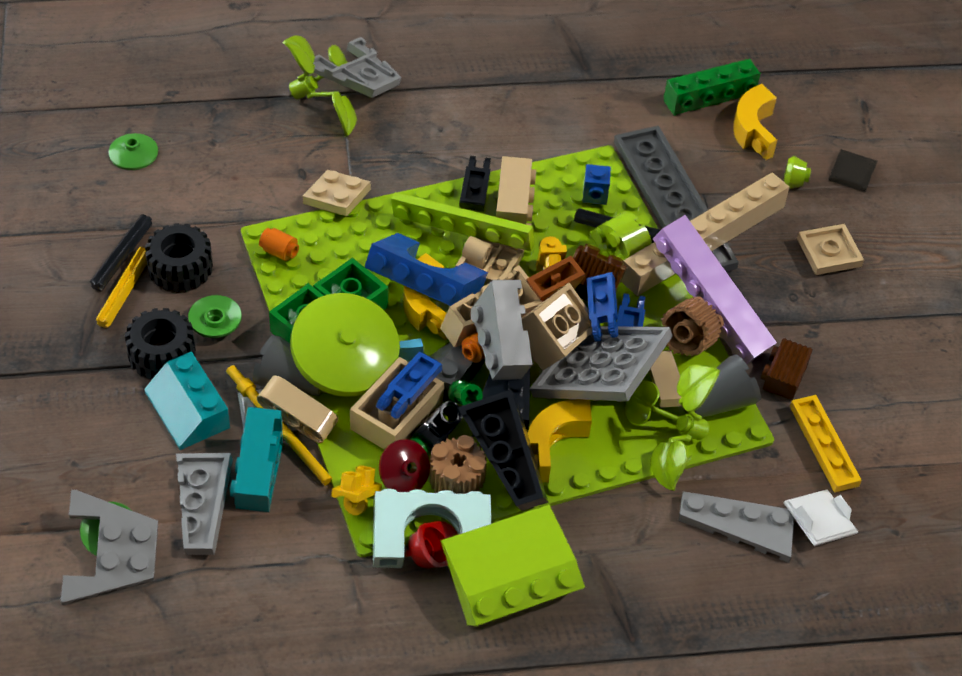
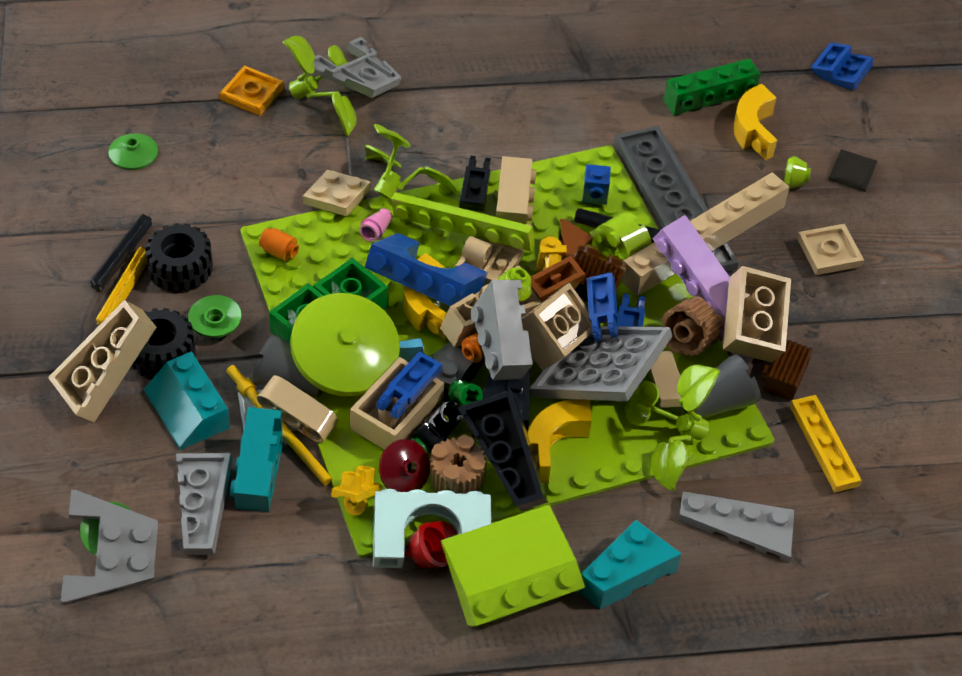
white piece [783,489,858,546] -> none
none -> tan wedge [48,300,156,422]
none -> light orange tile [219,65,285,116]
none -> bright pink cone [360,208,392,242]
none -> lime plant [365,124,460,200]
none -> lime cone [498,268,532,302]
none -> dark orange slope [558,219,593,258]
none -> teal wedge [578,520,682,609]
none -> tan brick [723,266,791,362]
none -> blue slope [811,42,874,90]

